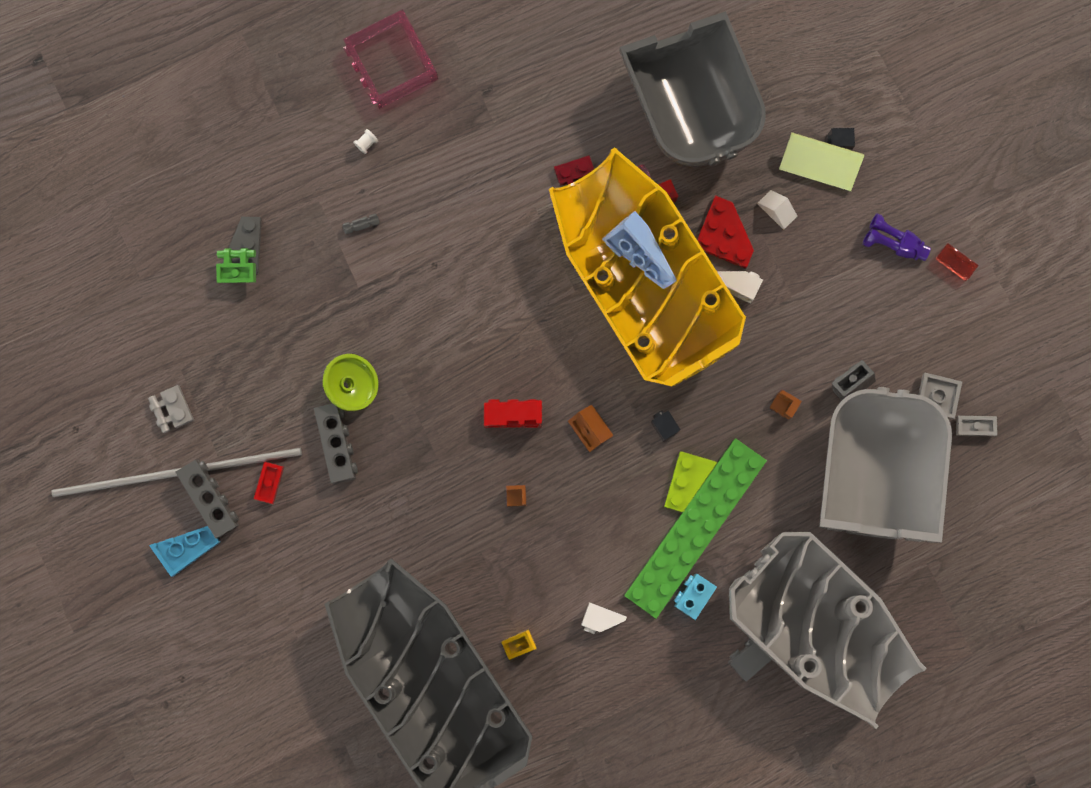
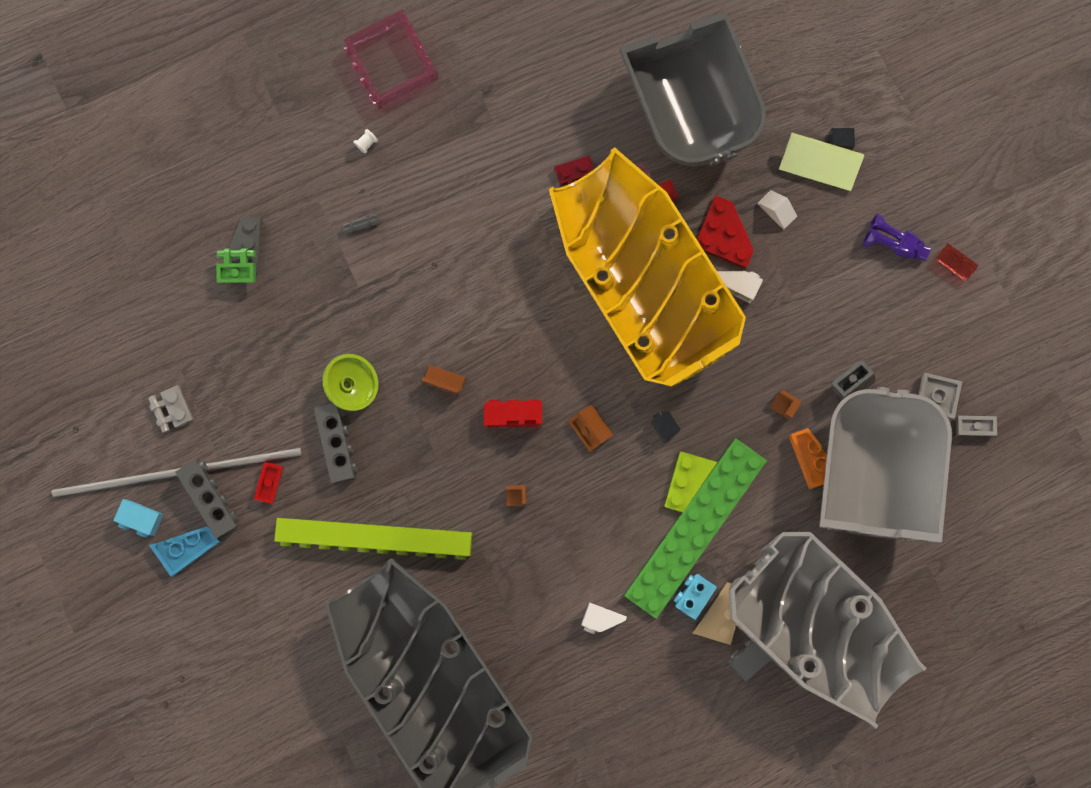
yellow slope [501,629,537,660] -> none
light blue wedge [602,211,677,289] -> none
none -> medium azure brick [113,499,164,538]
none -> lime brick [274,518,473,560]
none -> dark orange panel [422,365,466,396]
none -> tan wing [692,582,736,645]
none -> orange wing [789,428,827,489]

